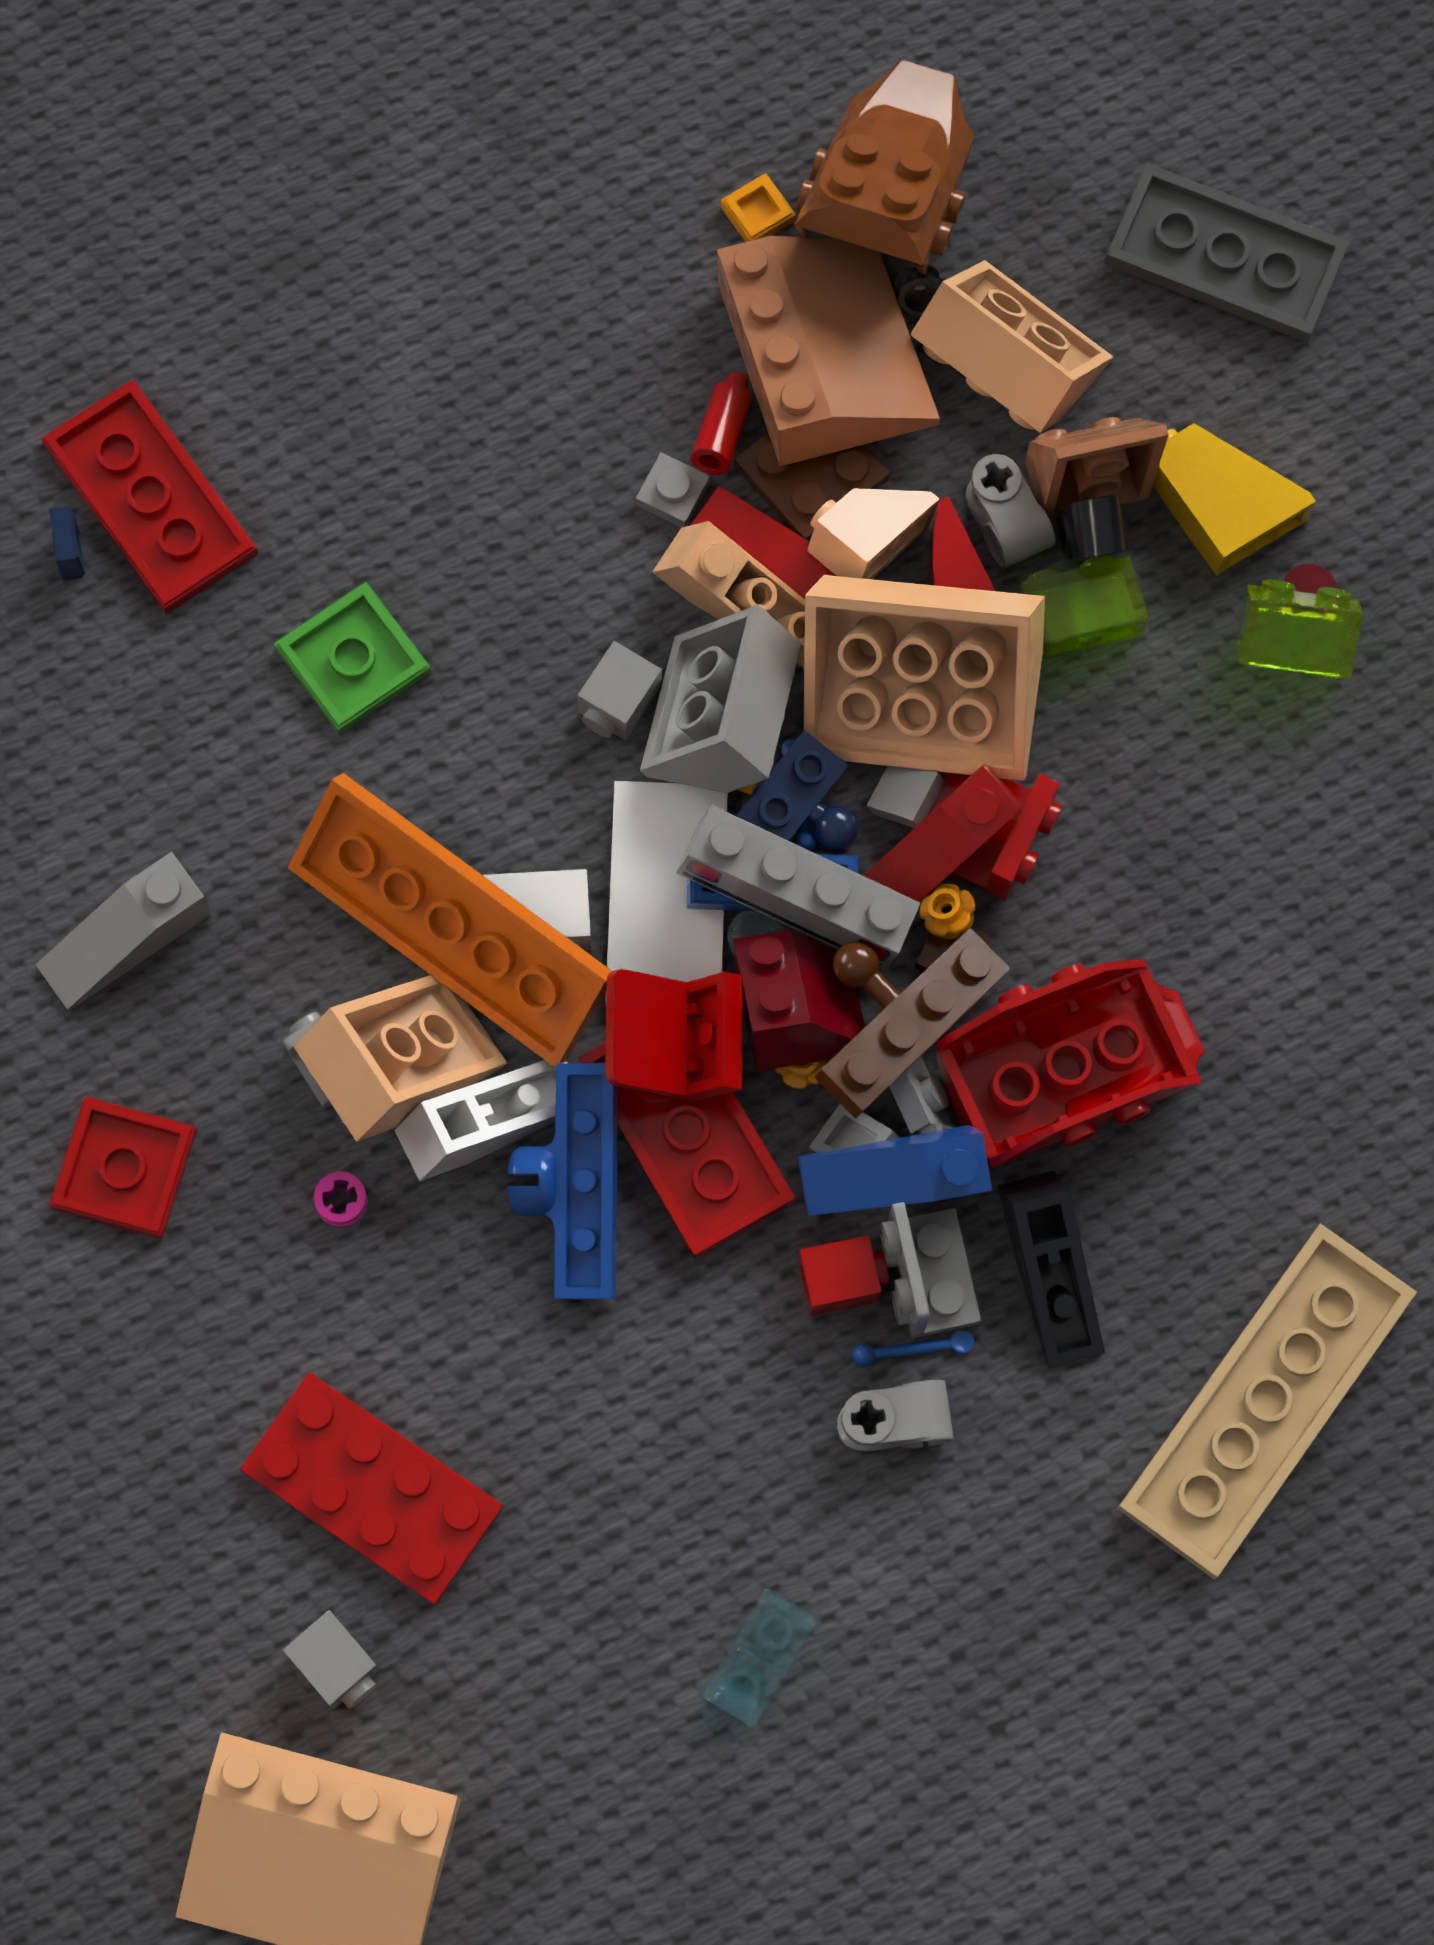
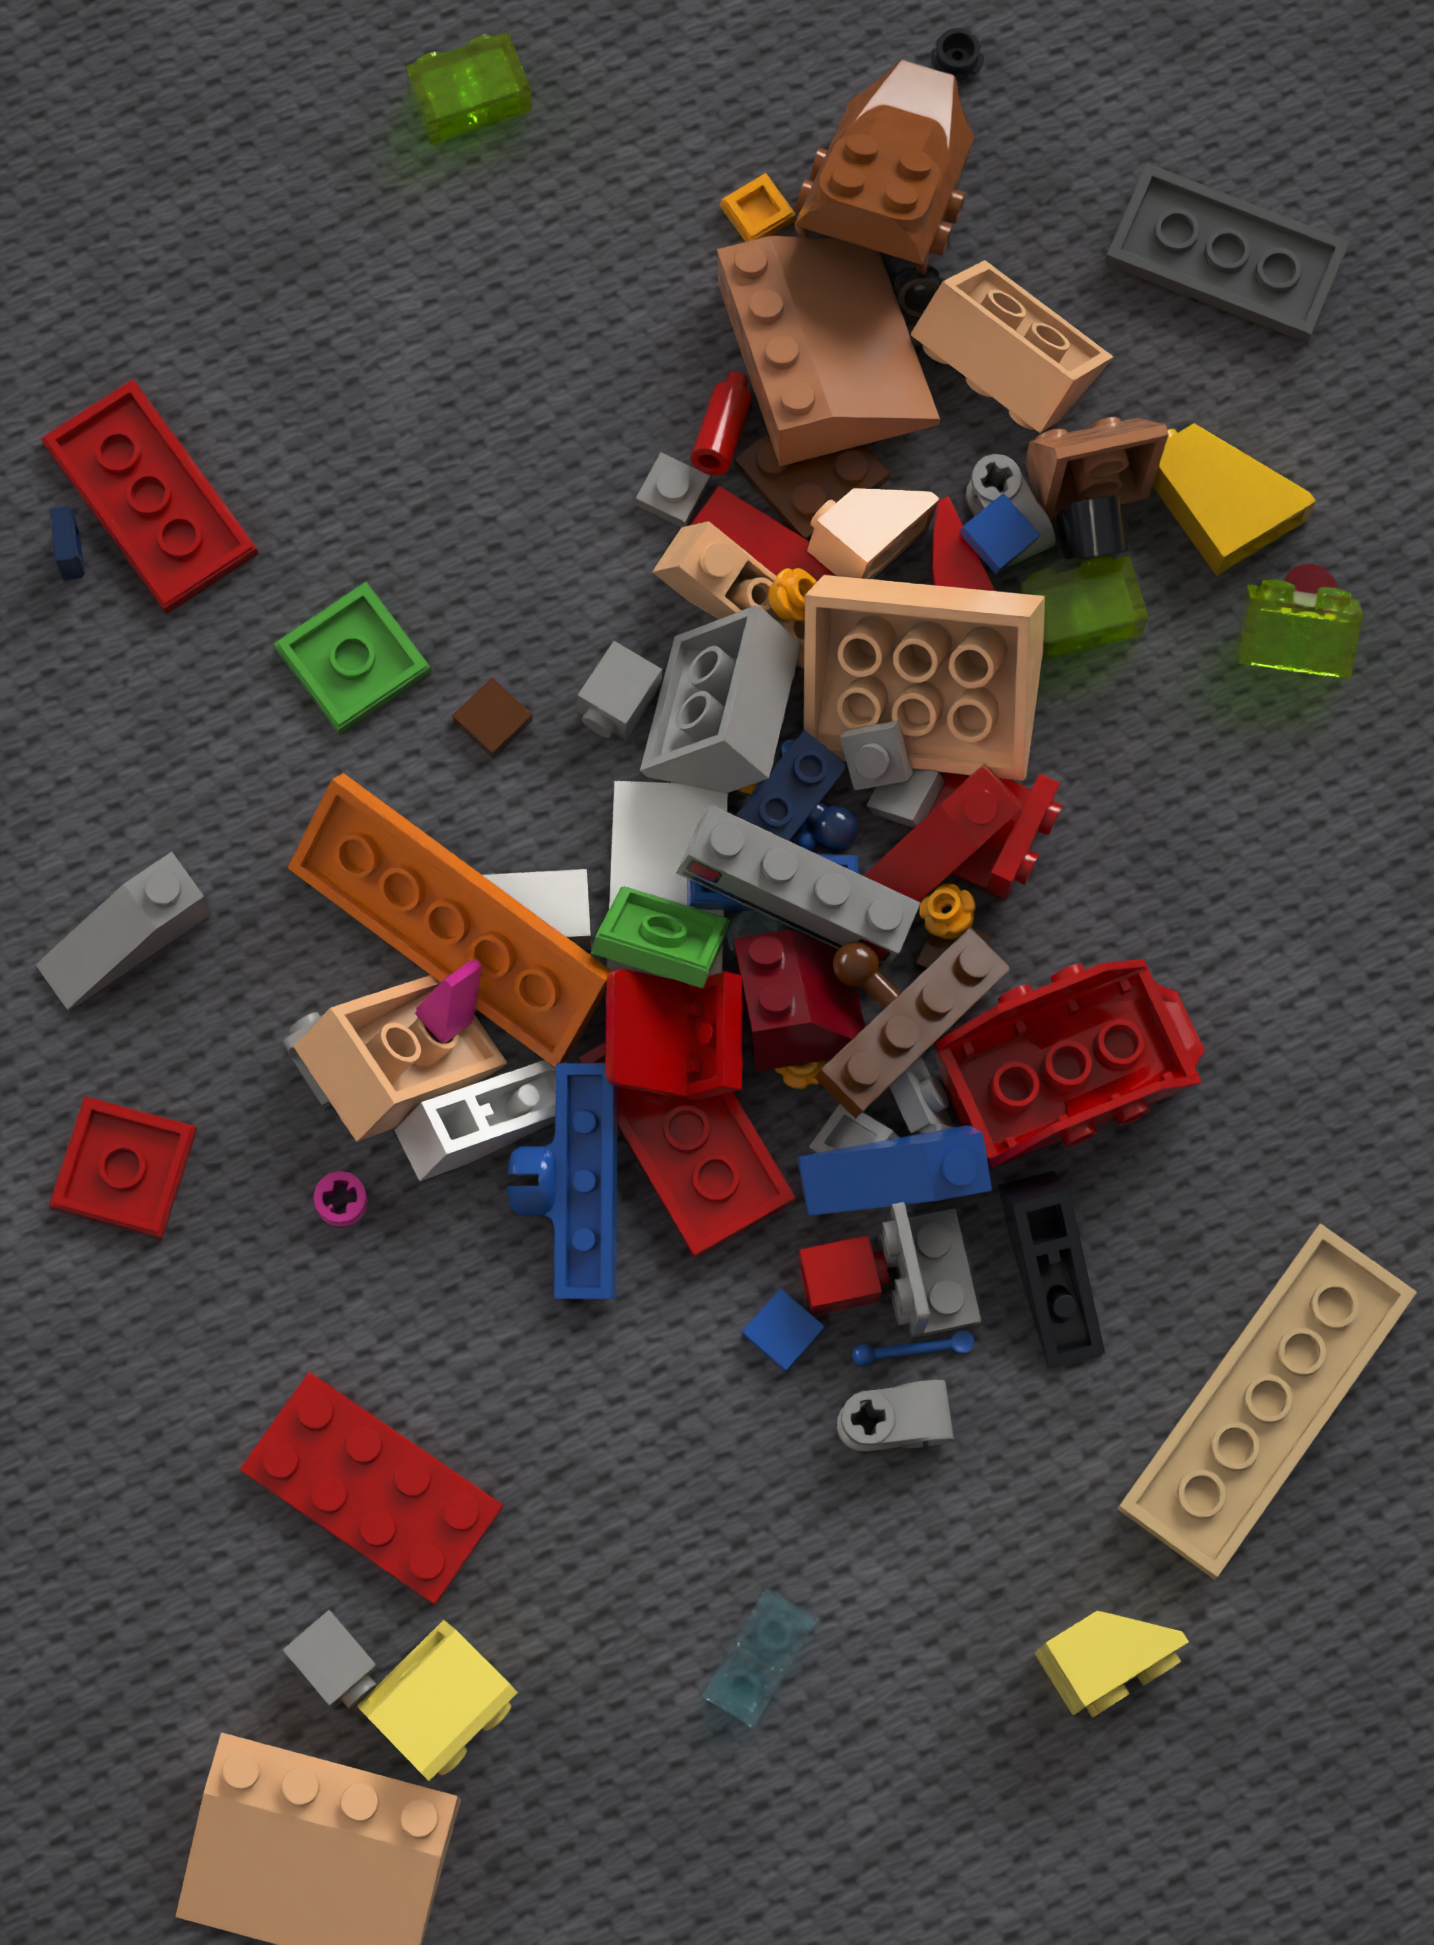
none -> light yellow slope [357,1620,518,1781]
none -> clear neon green brick [406,31,532,145]
none -> dark pink slope [415,960,482,1043]
none -> reddish brown tile [452,678,533,759]
none -> bright green tile [591,886,731,988]
none -> blue tile [742,1288,825,1373]
none -> light orange plate [768,568,817,622]
none -> light grey plate [840,720,913,790]
none -> black plate [931,28,984,81]
none -> blue tile [959,493,1041,575]
none -> light yellow slope [1034,1611,1189,1718]

